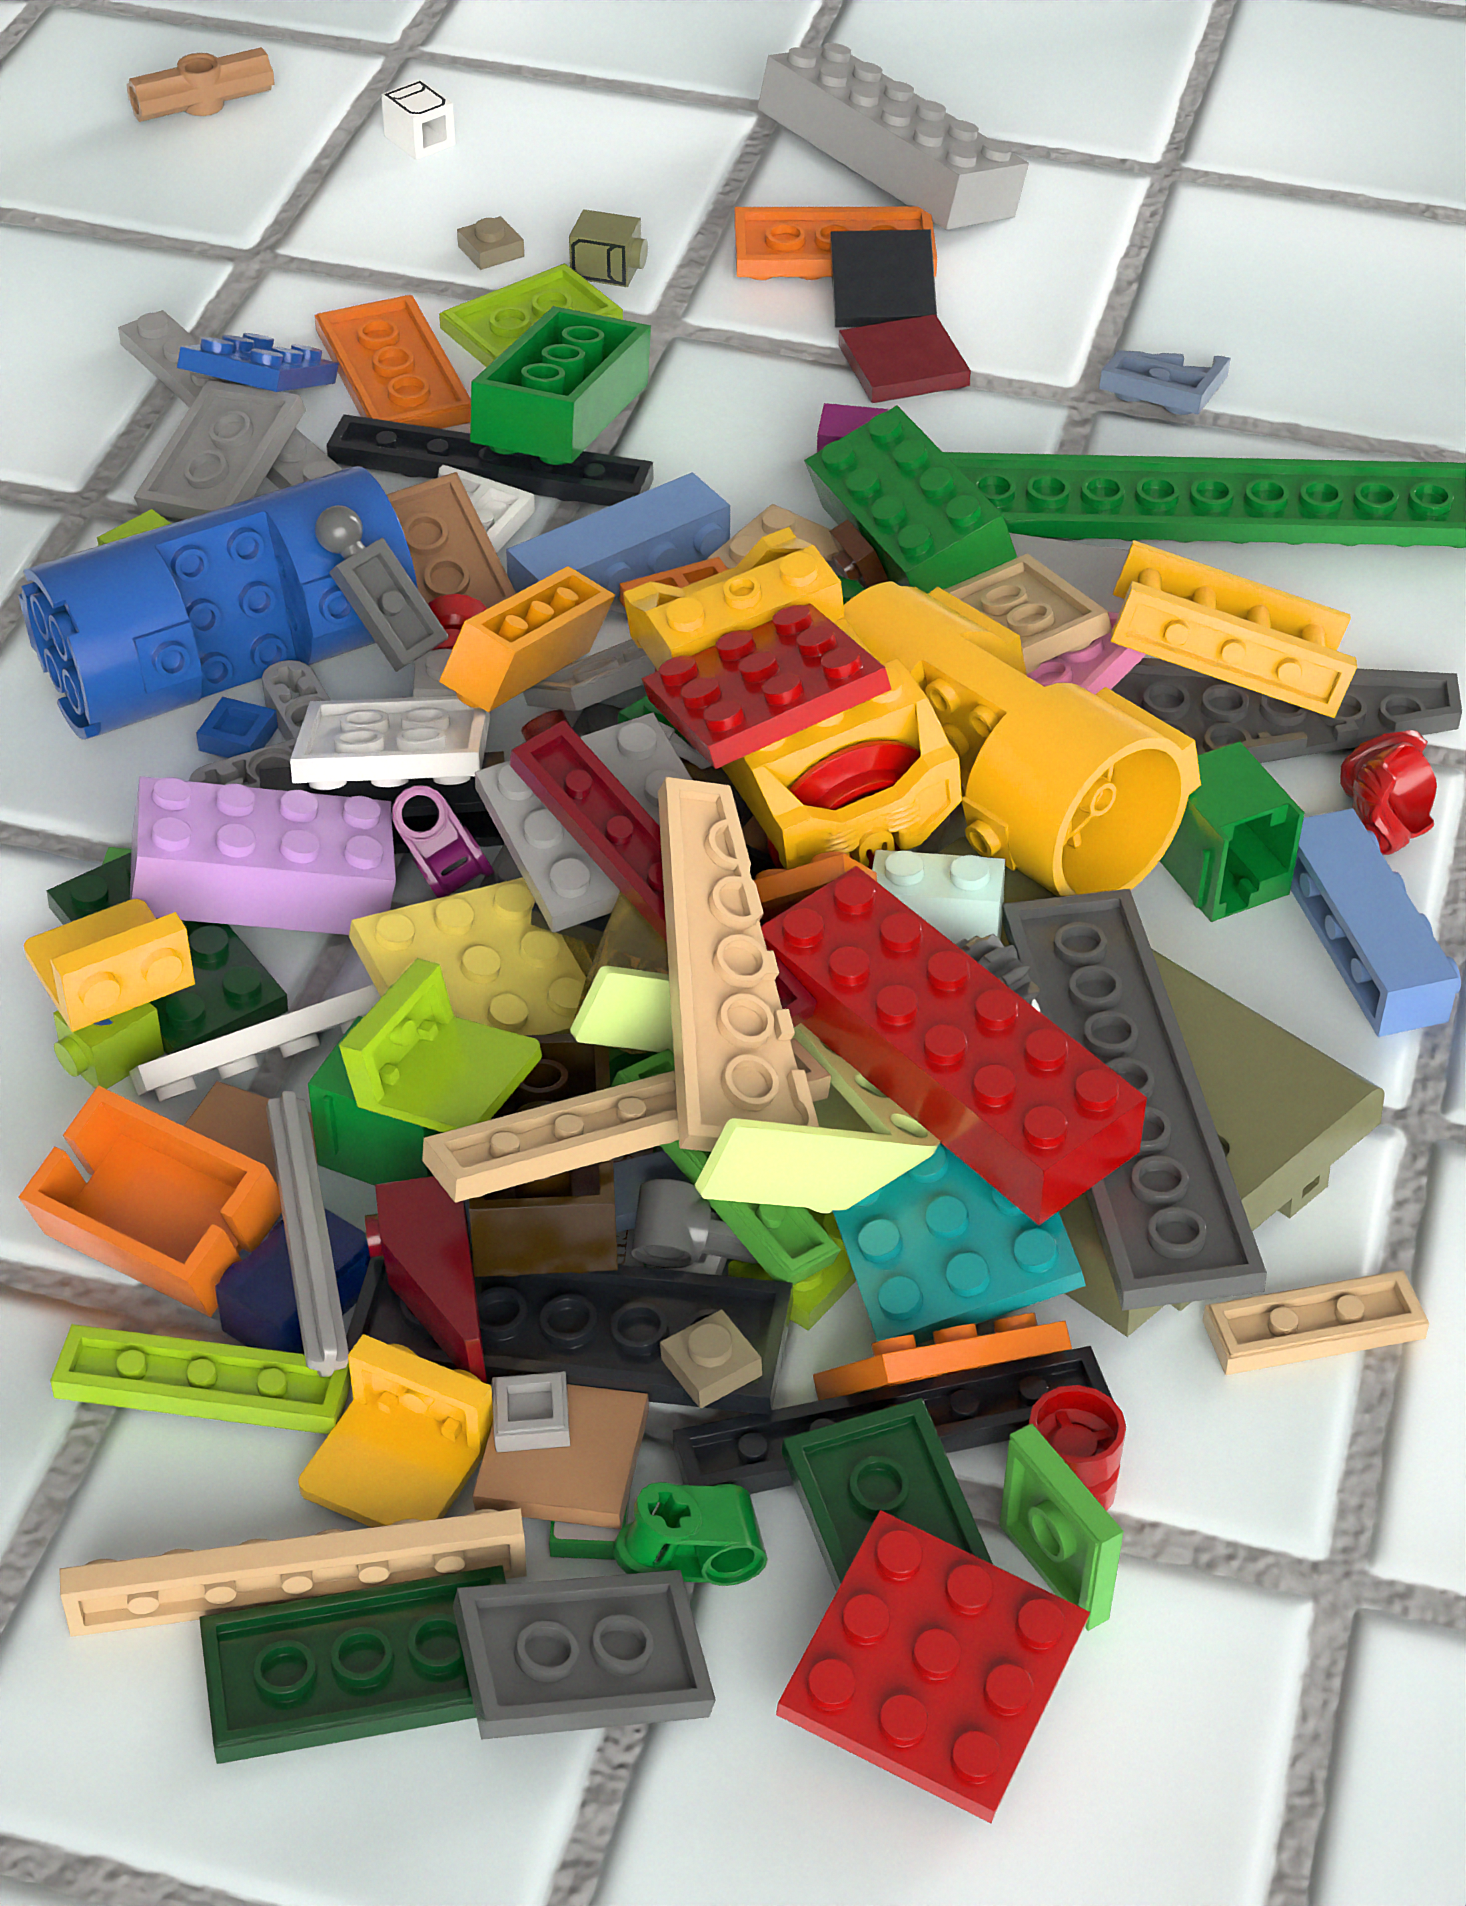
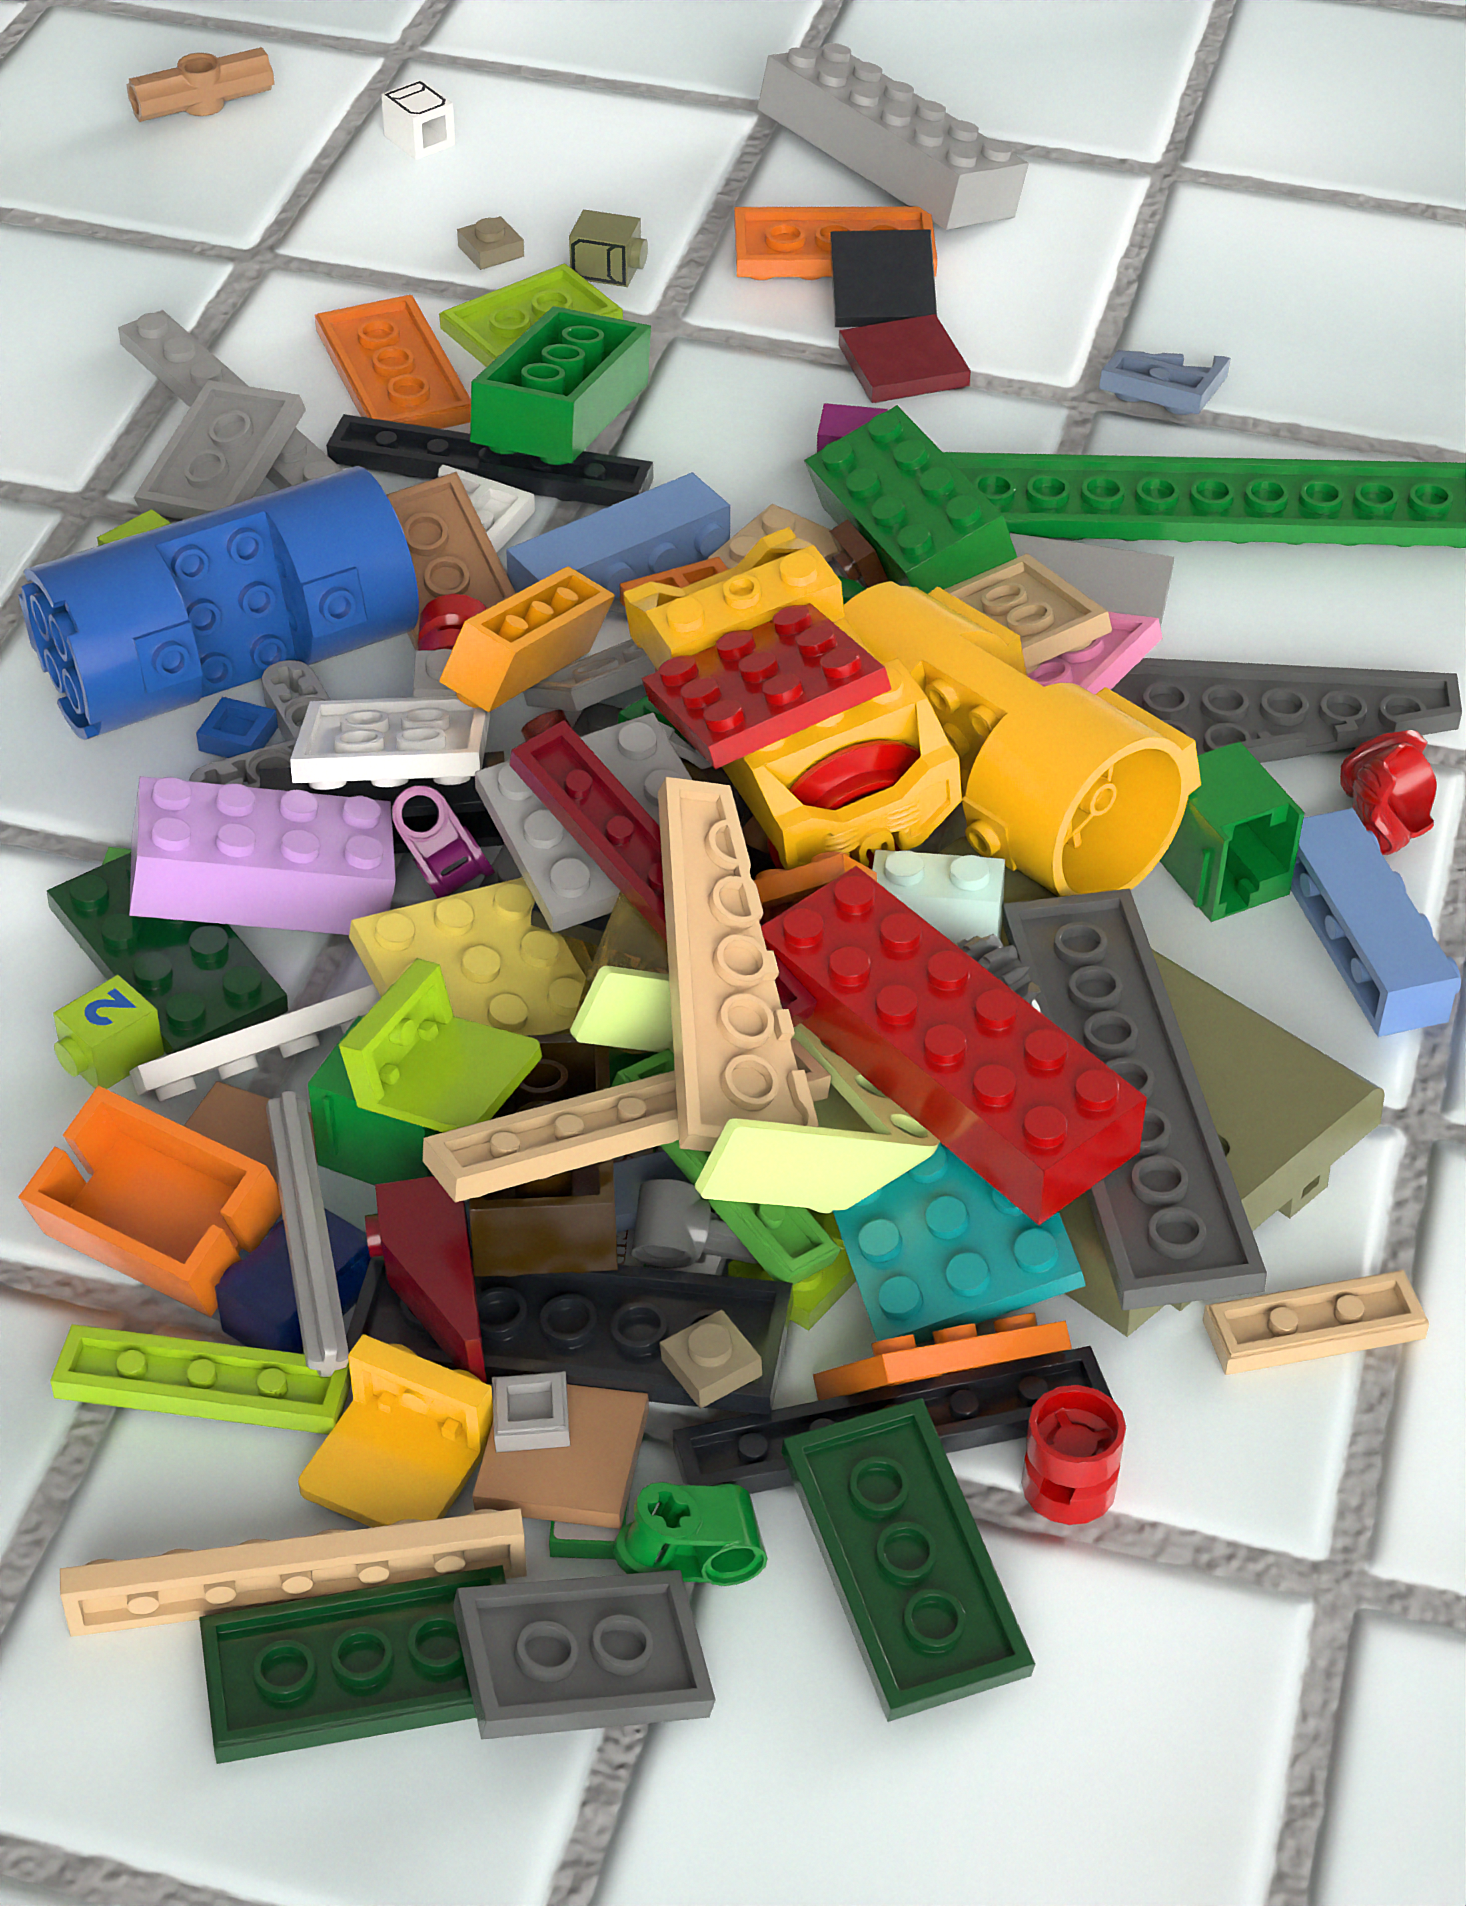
yellow bracket [24,899,195,1032] -> none
blue plate [177,333,339,392] -> none
dark grey plate [315,505,449,672] -> none
red plate [776,1510,1090,1823] -> none
bright green tile [999,1423,1124,1631] -> none
yellow fence [1111,540,1357,718] -> none

